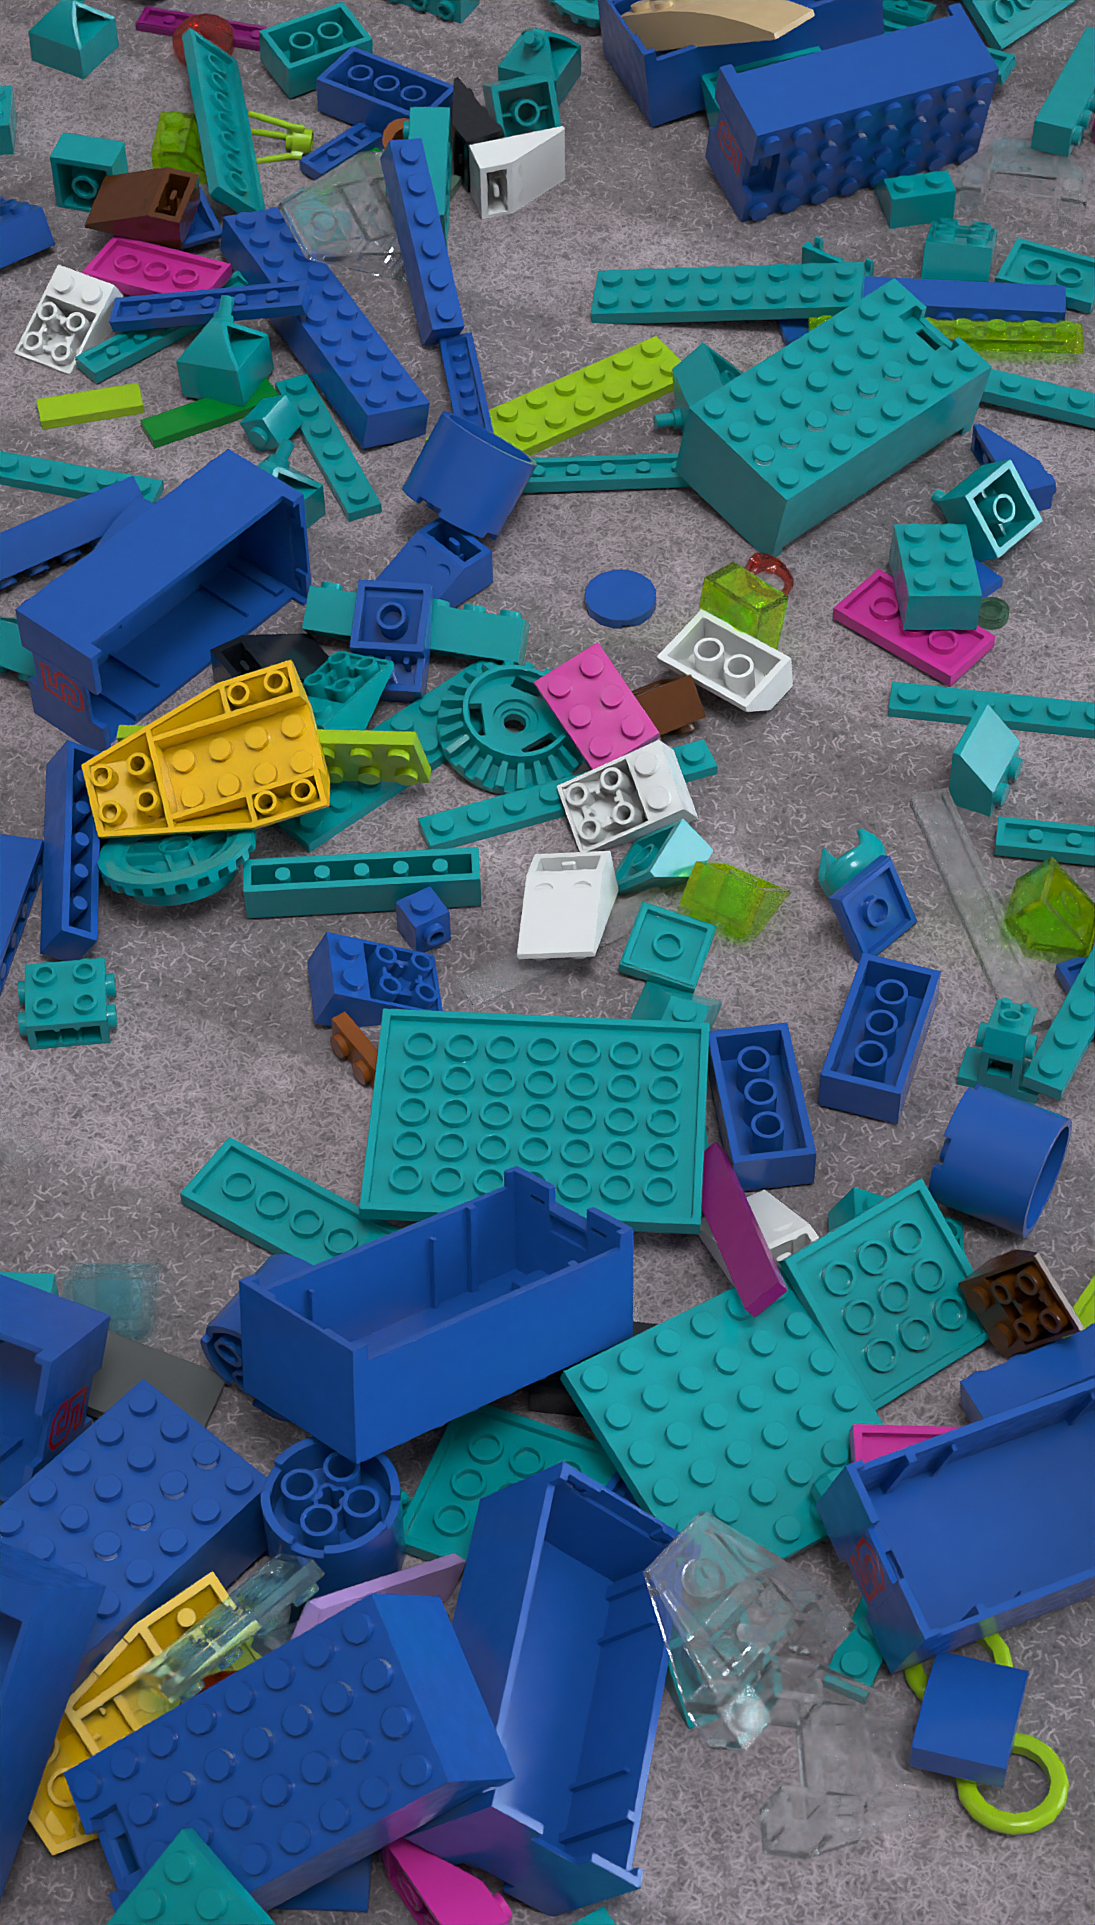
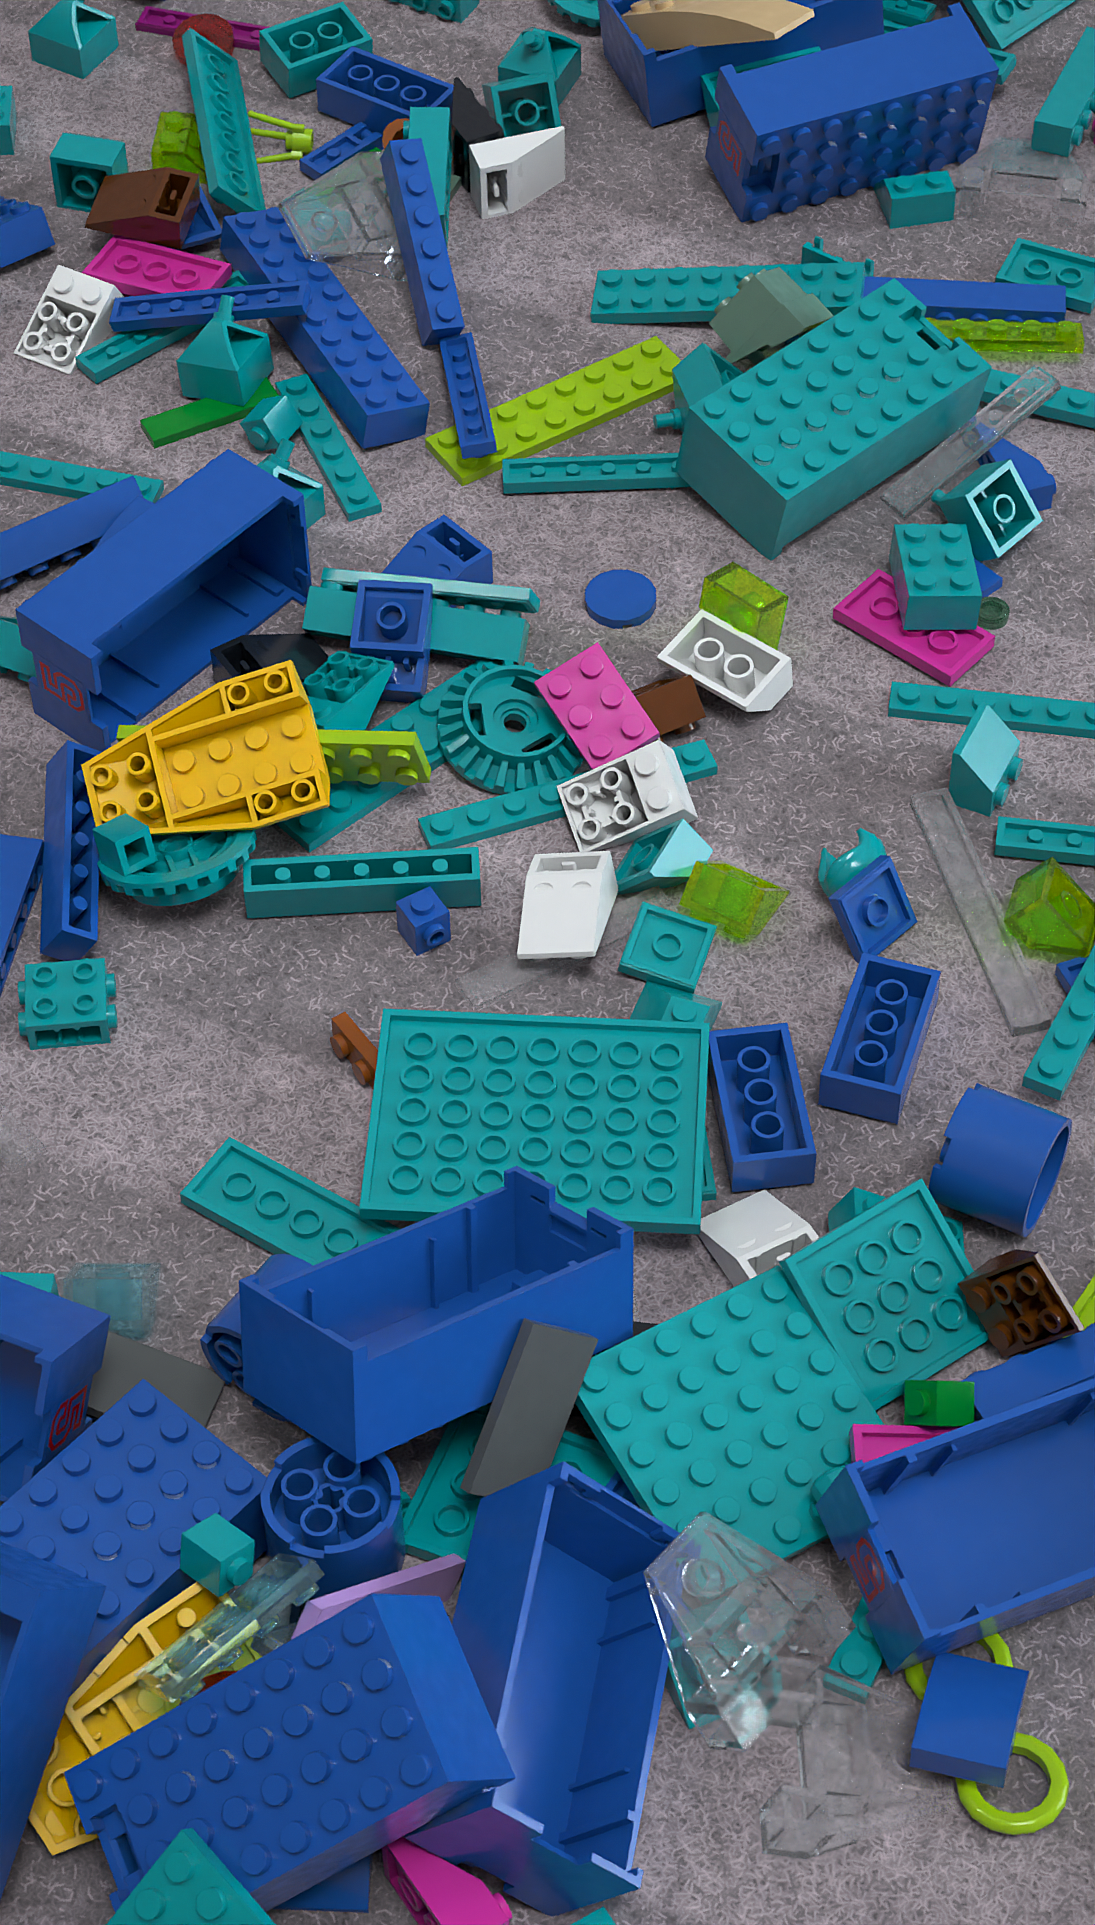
lime tile [36,382,145,430] -> none
blue slope [307,932,443,1027] -> none
blue brick [401,411,537,541] -> none
magenta tile [701,1141,788,1318] -> none
clear red piece [744,552,793,601] -> none
teal slope [921,218,998,282] -> none
teal tile [957,998,1039,1104] -> none
none -> teal brick [92,813,158,877]
none -> teal brick [180,1513,255,1597]
none -> teal tile [321,567,541,614]
none -> dark grey tile [460,1318,599,1497]
none -> sand green piece [709,267,833,366]
none -> clear tile [880,364,1061,520]
none -> green slope [904,1380,974,1426]

